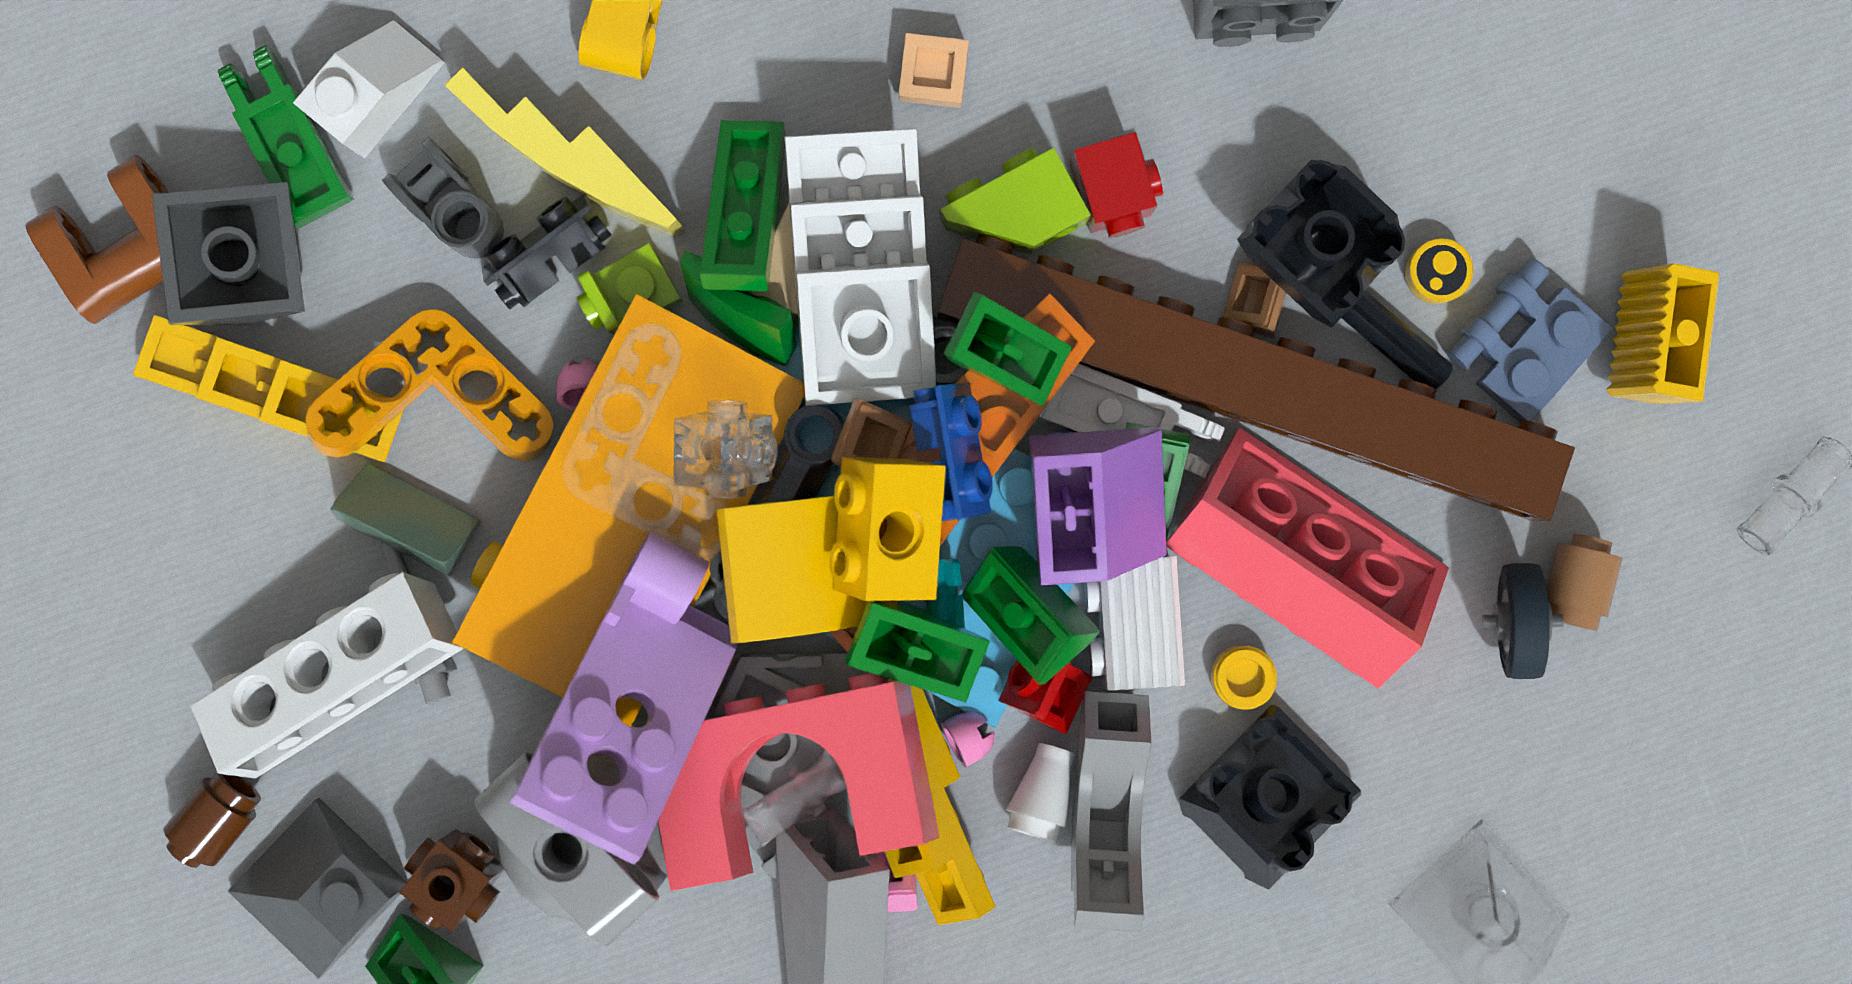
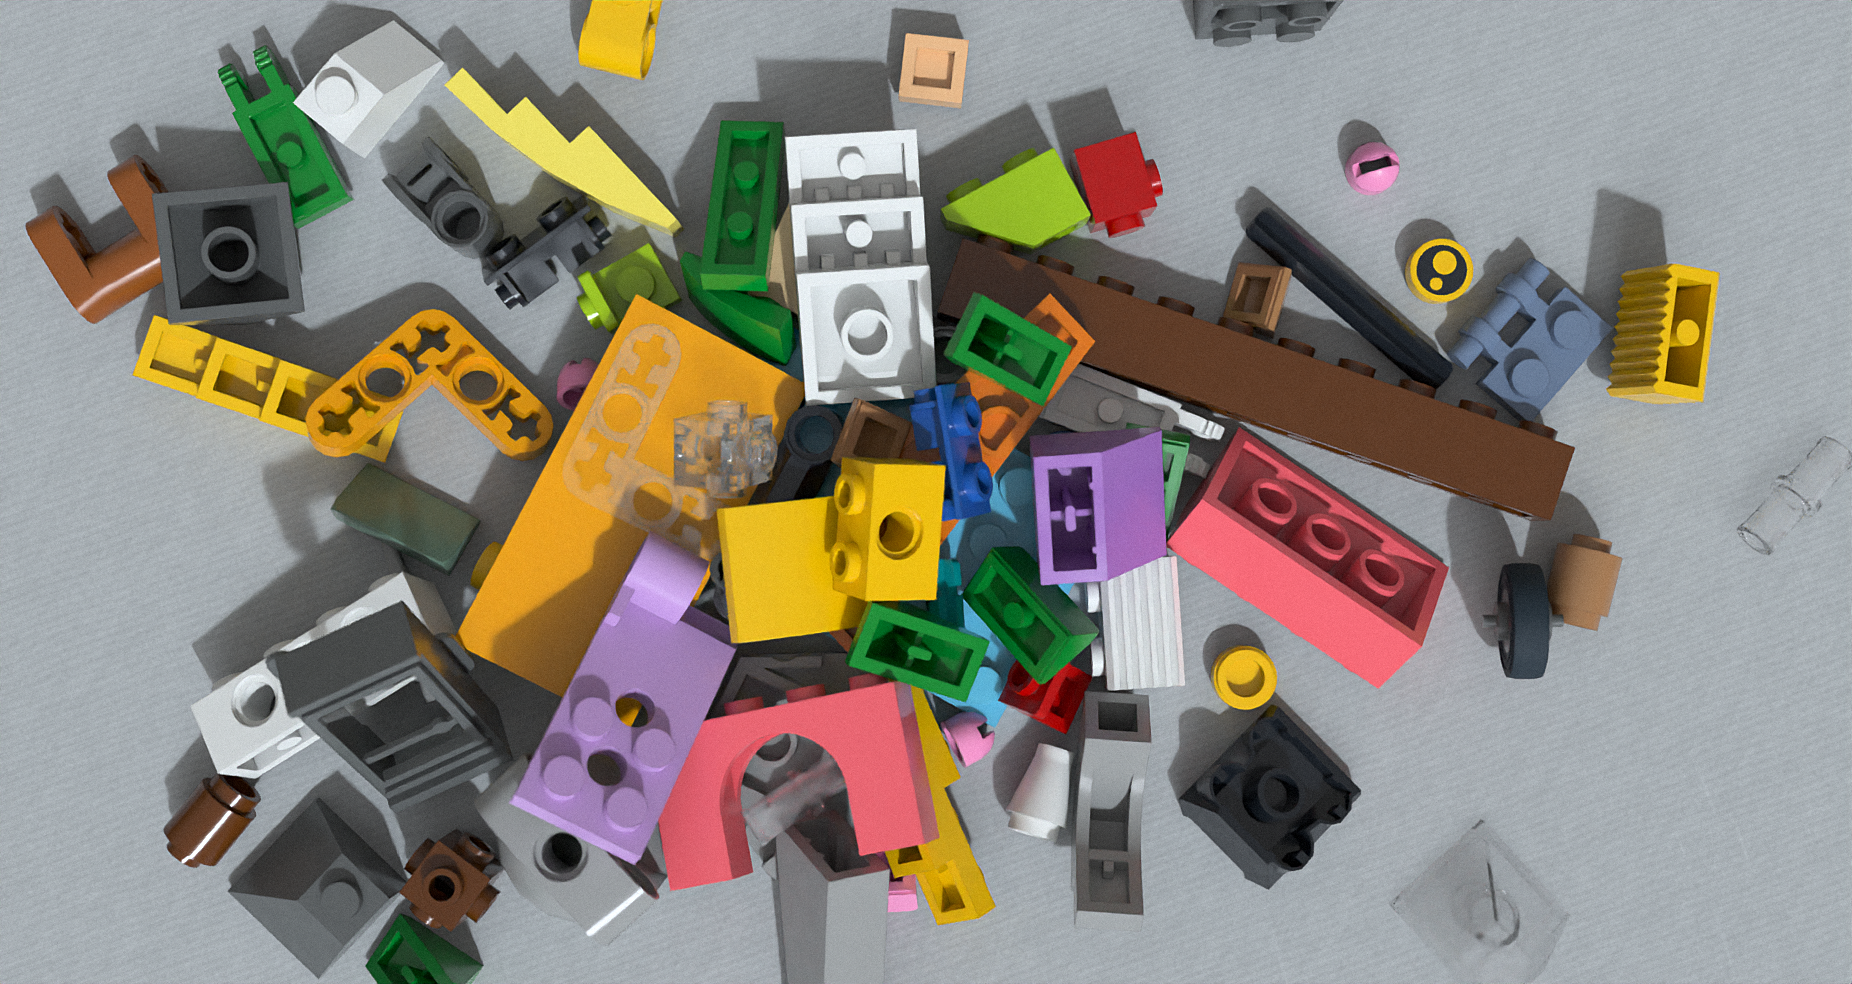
black slope [1237,159,1406,328] -> none
none -> dark grey piece [266,600,514,813]
none -> bright pink hinge [1345,142,1400,195]

